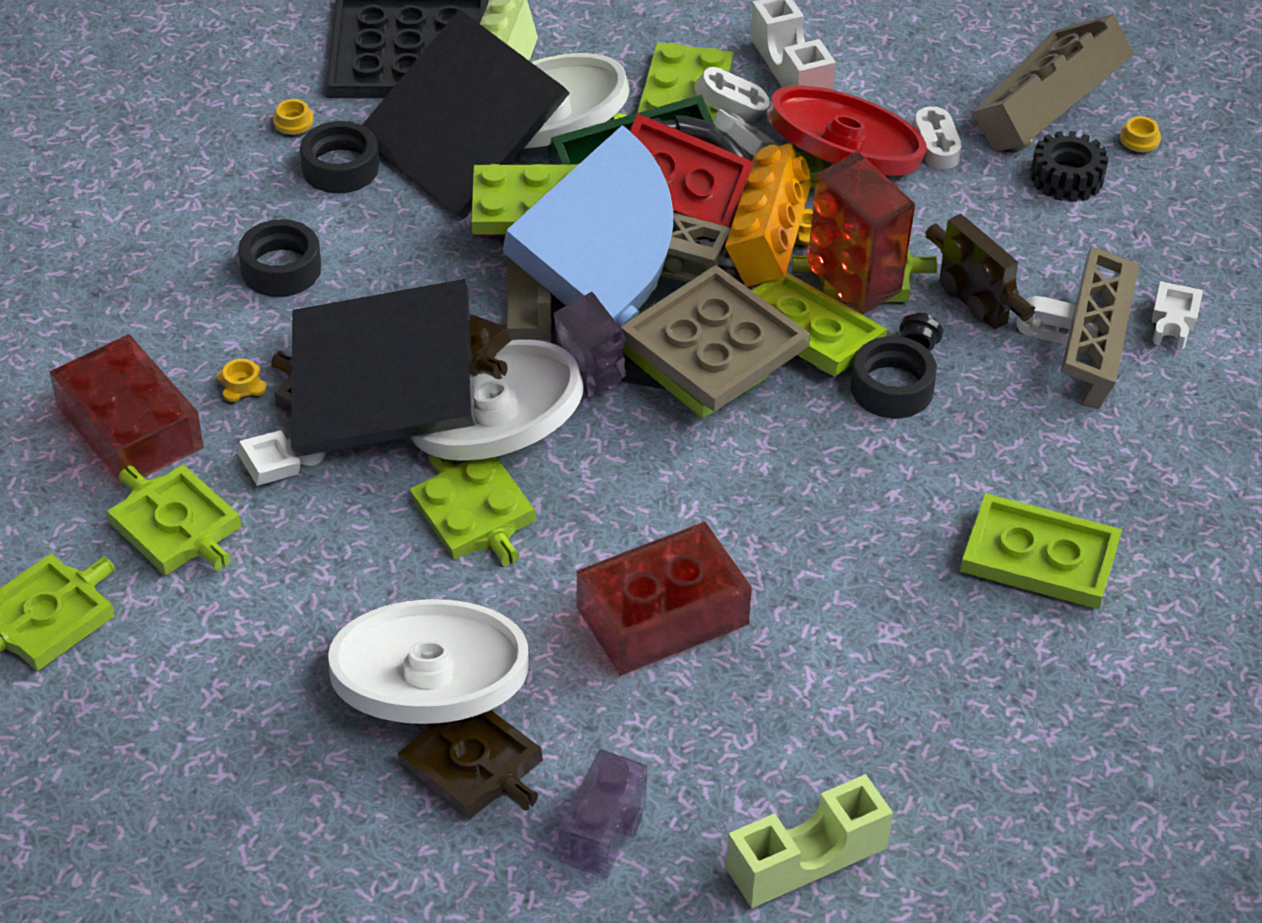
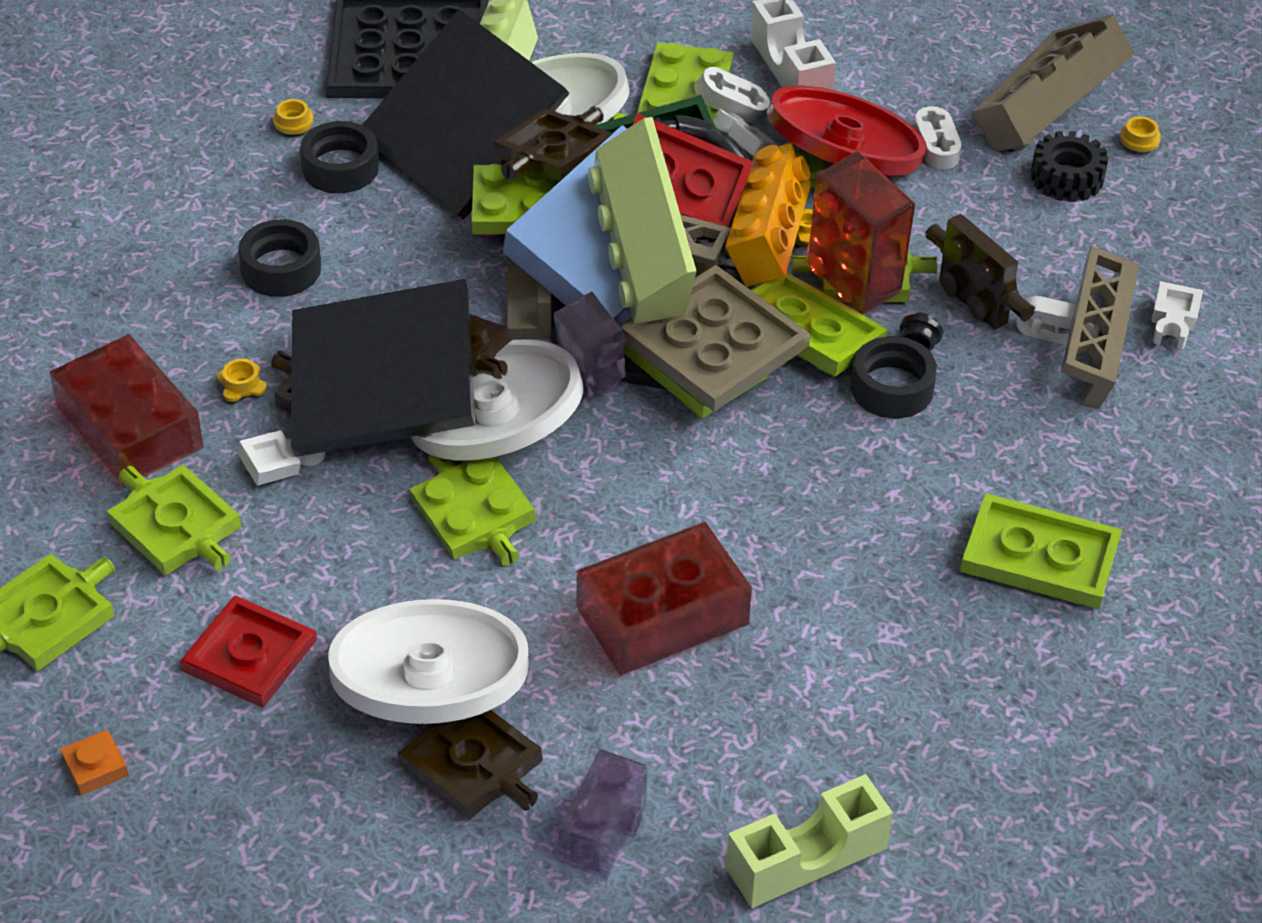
none -> orange plate [60,729,129,795]
none -> red tile [179,595,317,708]
none -> dark brown plate [493,106,613,182]
none -> yellowish green slope [588,117,697,324]

